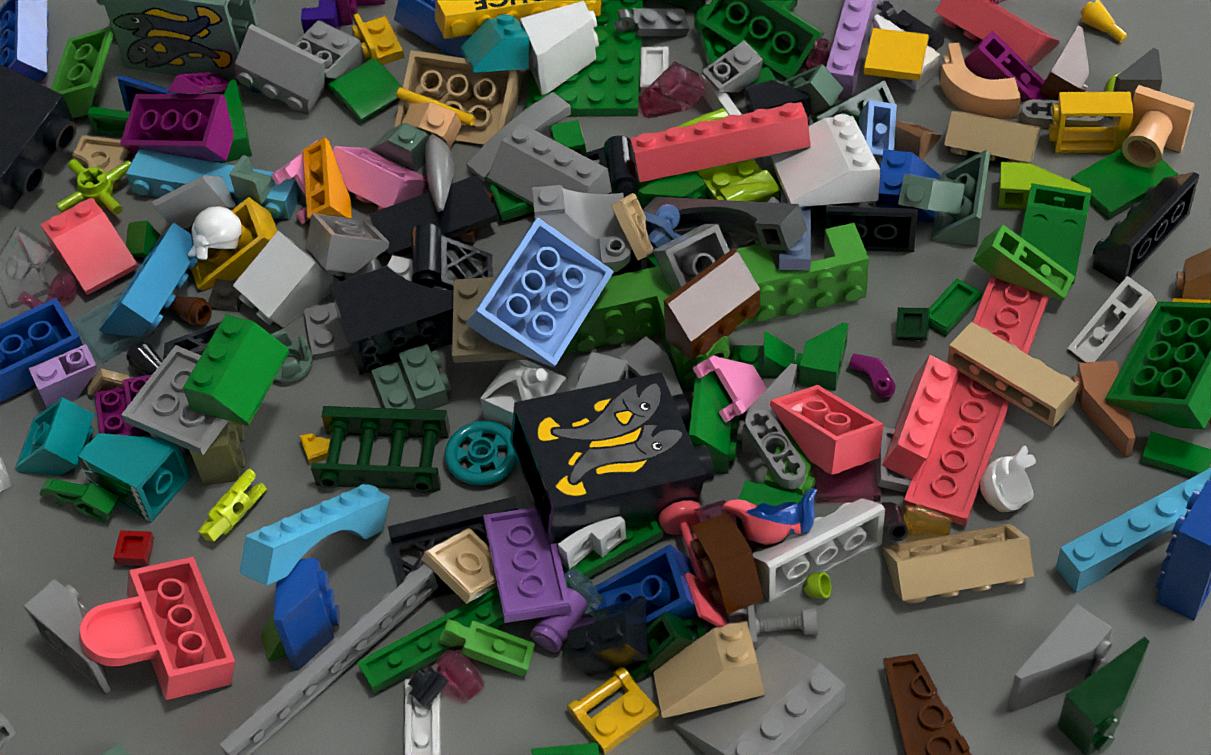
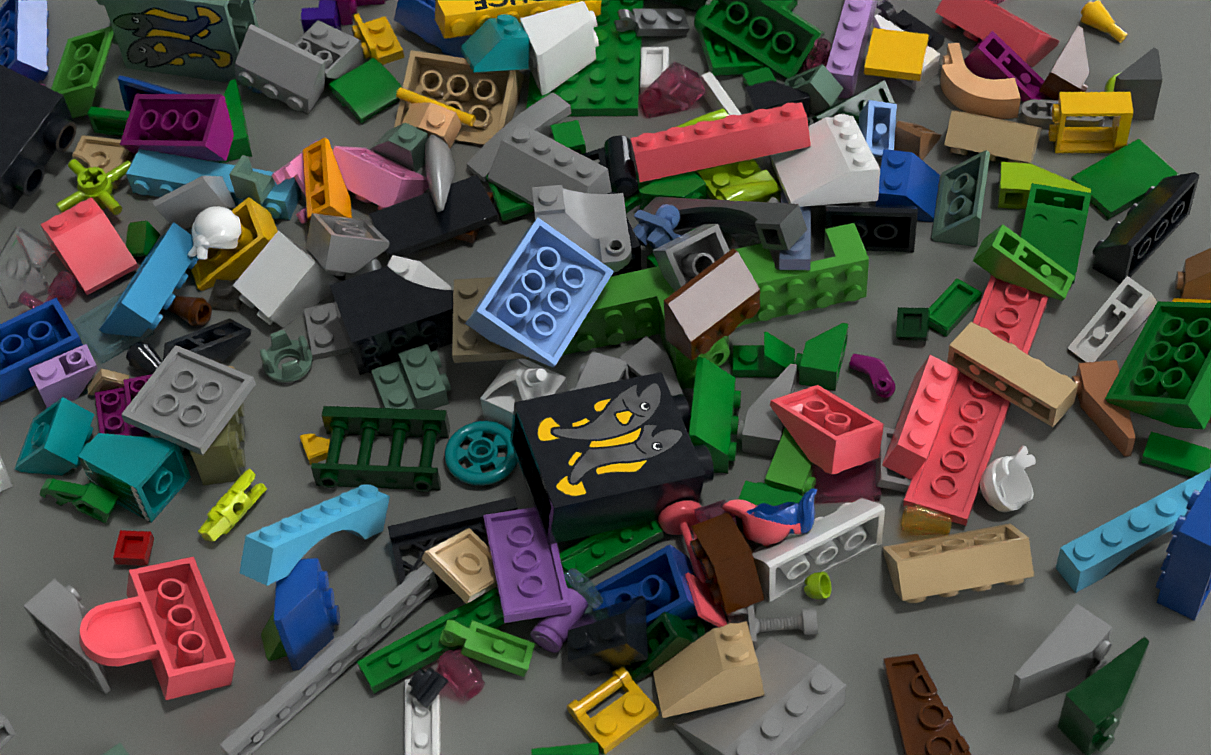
magenta slope [168,72,229,94] -> none
green slope [183,314,290,426] -> none
black piece [411,223,493,290] -> none
white slope [558,516,626,569] -> none
tan tile [611,193,654,260] -> none
bright pink flag [693,355,767,423] -> none
light grey slope [701,41,763,93] -> none
light grey beam [745,409,806,489] -> none
black cone [880,502,909,541] -> none
sand green slope [898,173,965,214] -> none
light nougat plant [1122,85,1195,168] -> none

